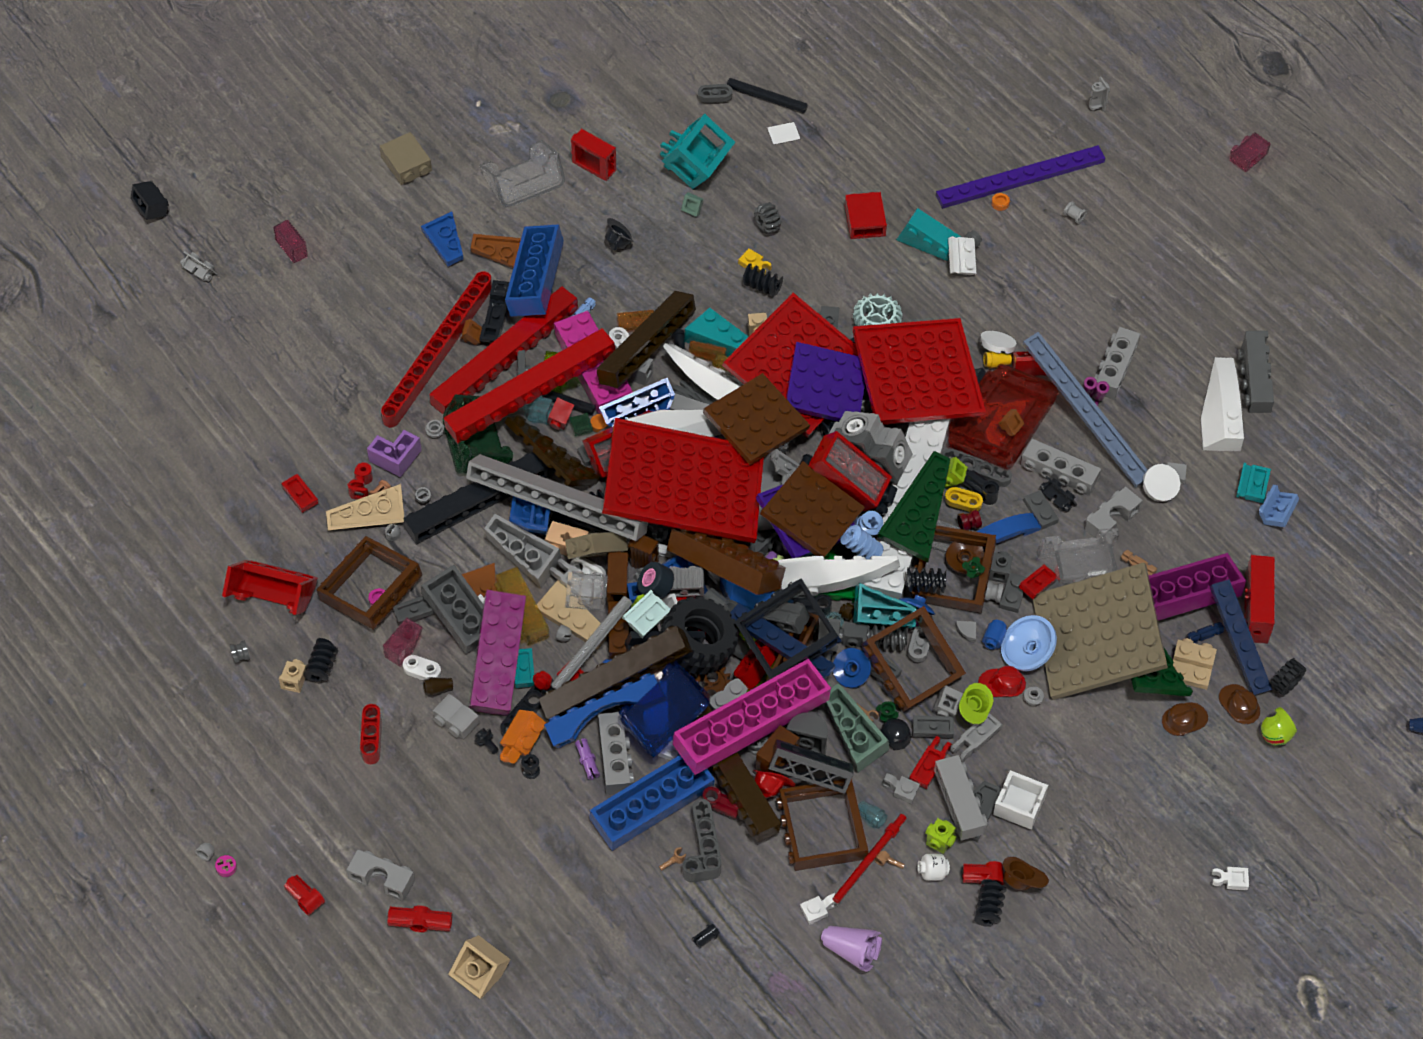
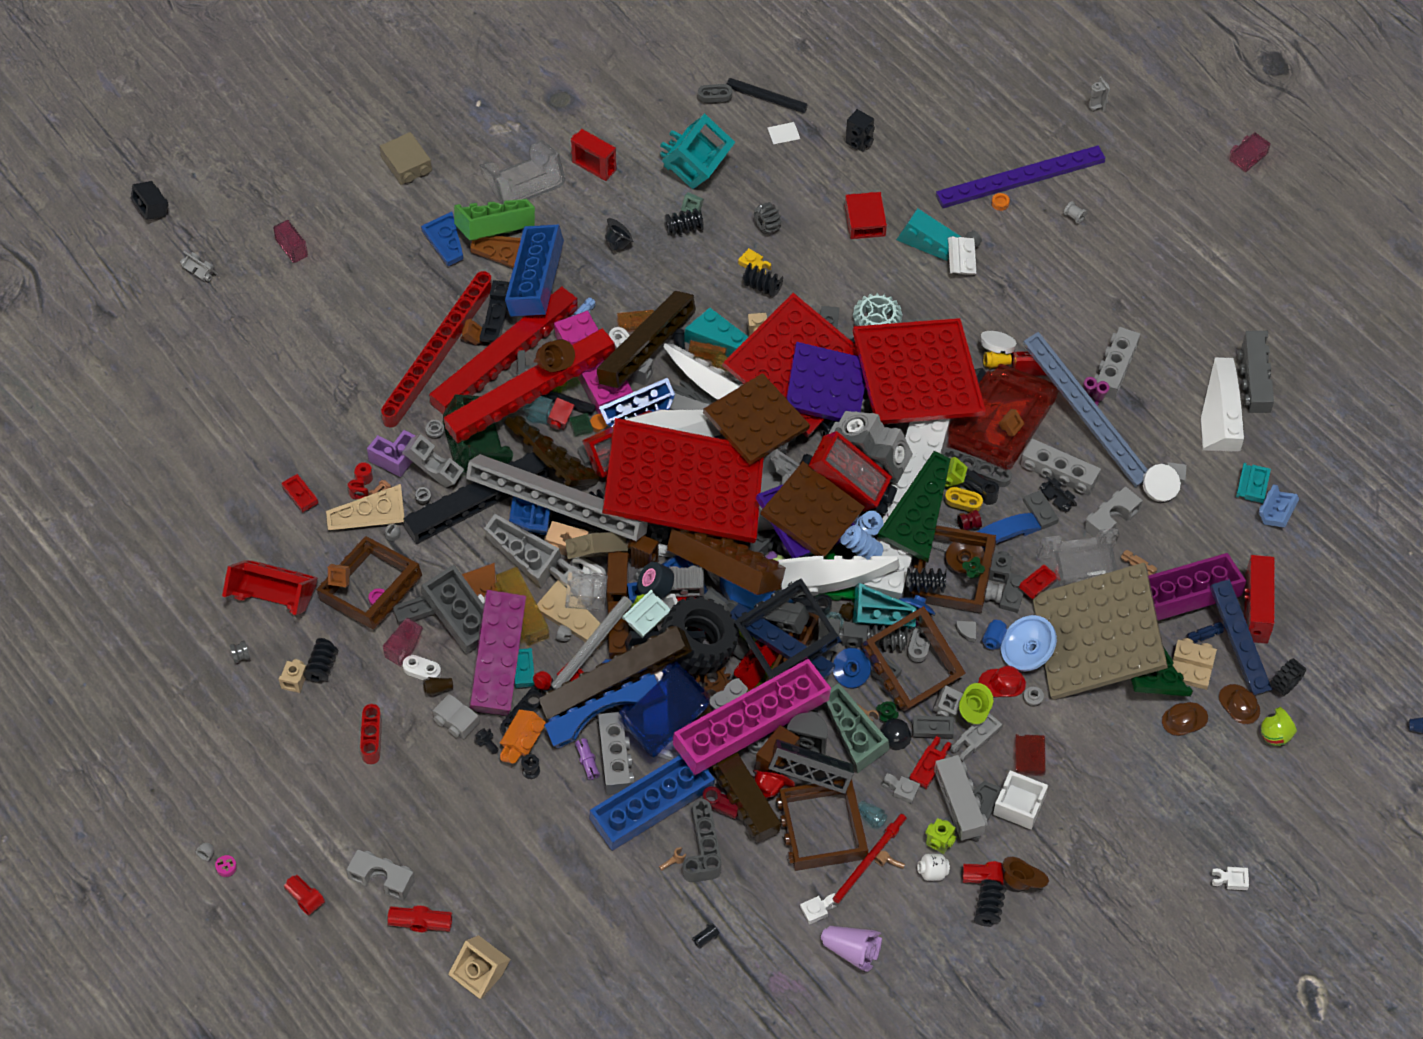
none -> dark orange tile [327,564,350,587]
none -> light grey arch [402,434,464,488]
none -> bright green wedge [454,199,535,240]
none -> reddish brown piece [533,339,575,372]
none -> black piece [664,208,704,236]
none -> black brick [845,109,875,152]
none -> clear red plate [1015,734,1046,775]

